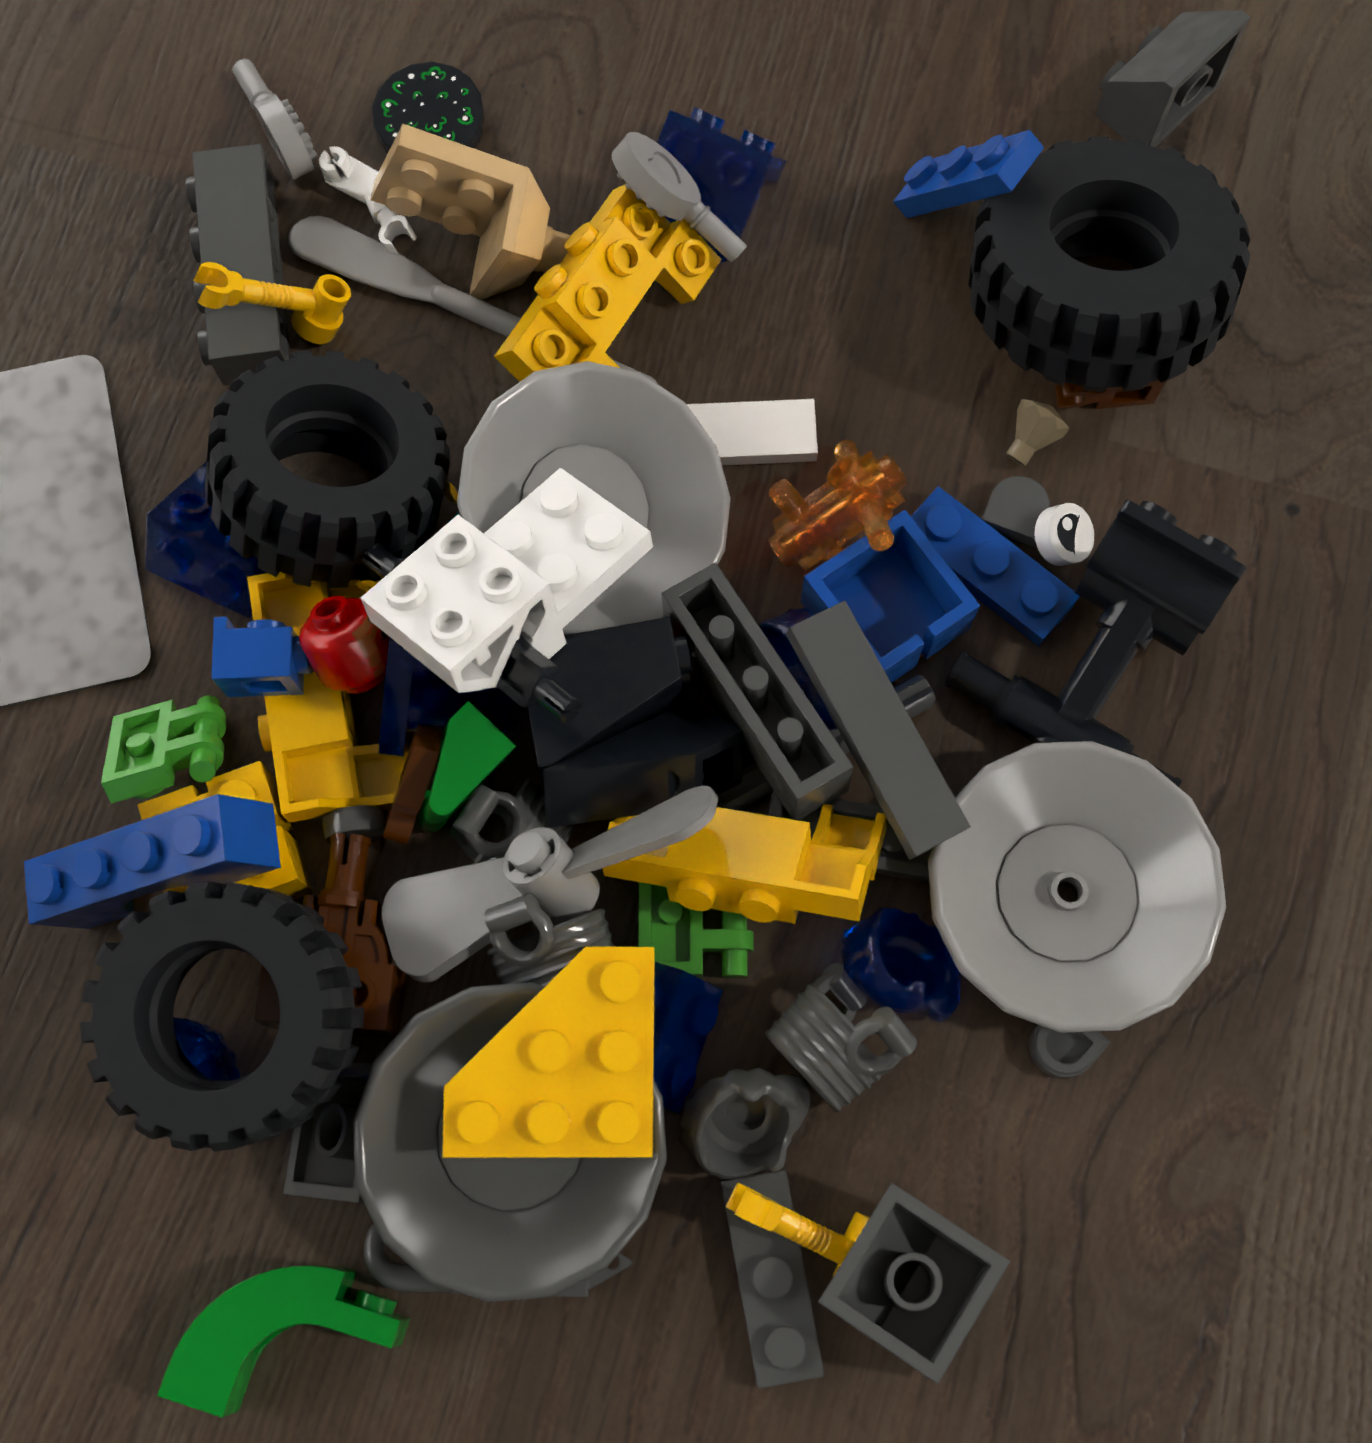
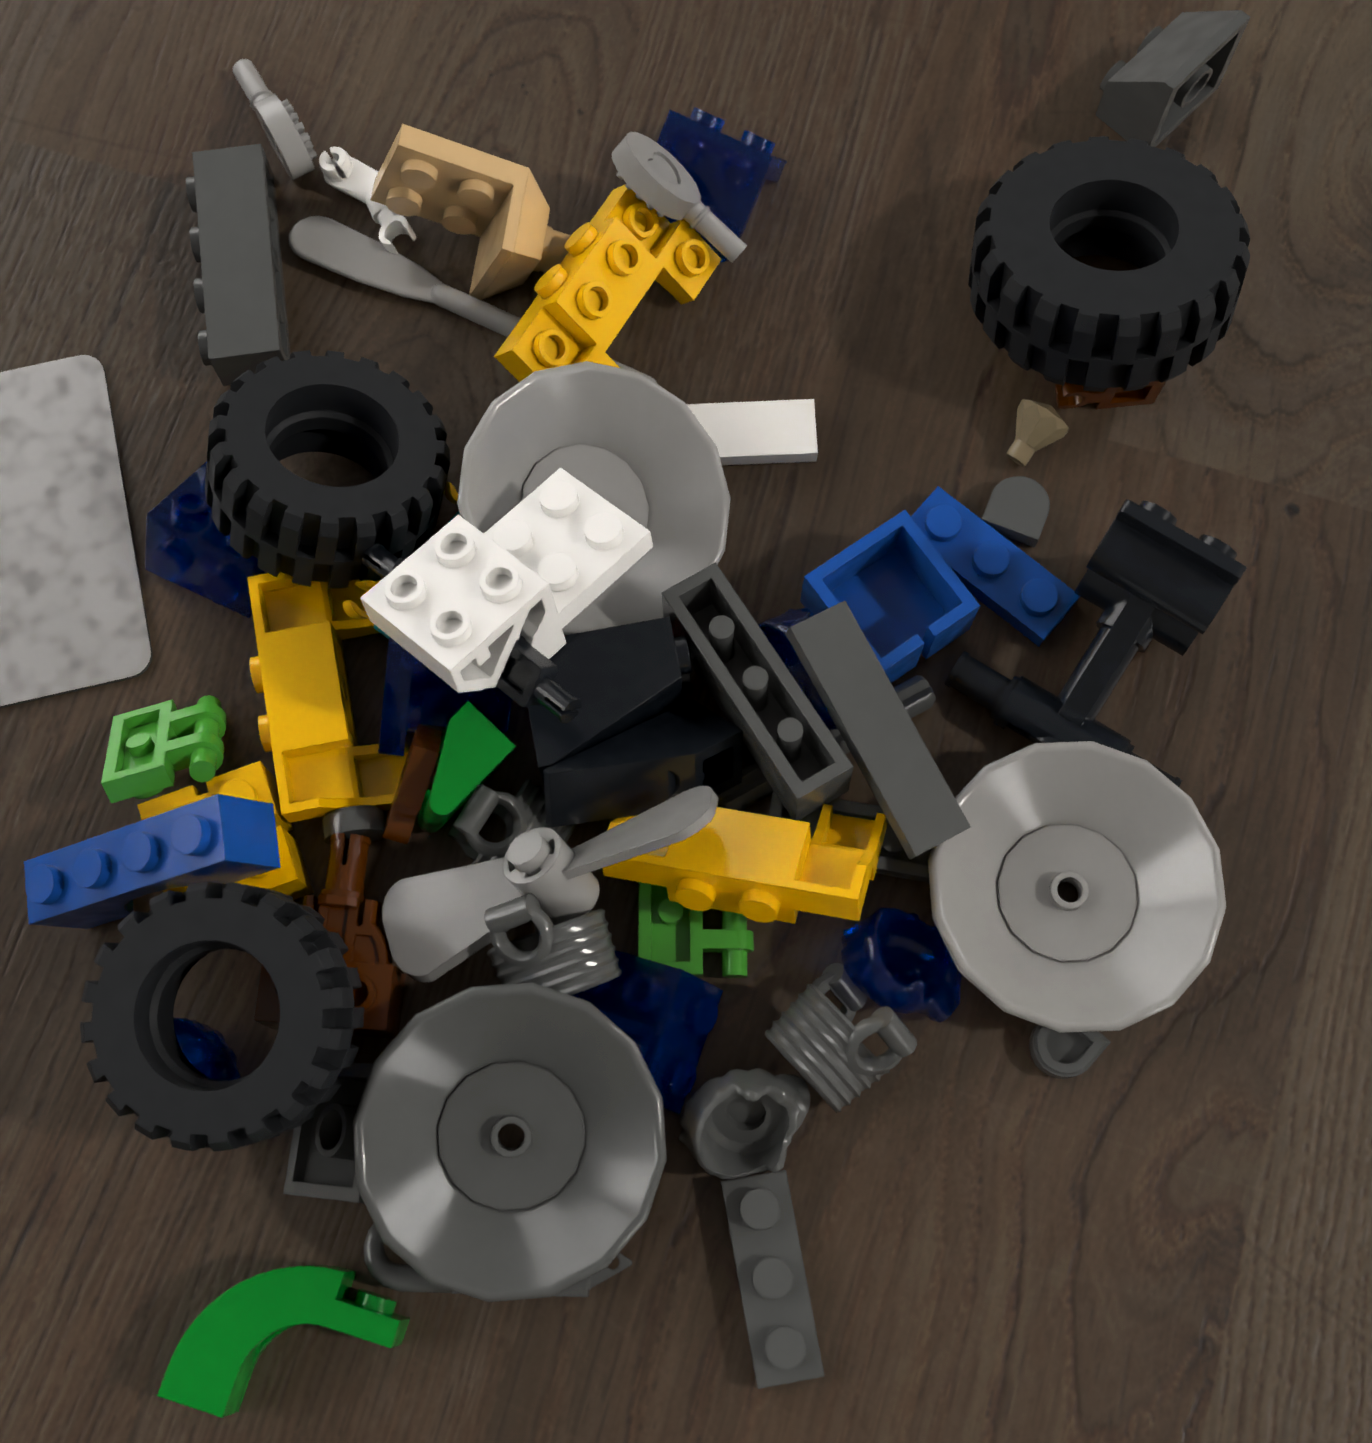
yellow brick [193,262,351,344] -> none
blue brick [211,616,313,697] -> none
red head [299,596,395,693] -> none
black tile [372,62,484,154] -> none
yellow plate [442,946,655,1158] -> none
yellow brick [725,1182,870,1277] -> none
clear orange piece [768,440,909,571] -> none
dark grey slope [818,1183,1010,1384] -> none
blue plate [893,130,1044,218] -> none
white tile [1035,503,1094,566] -> none

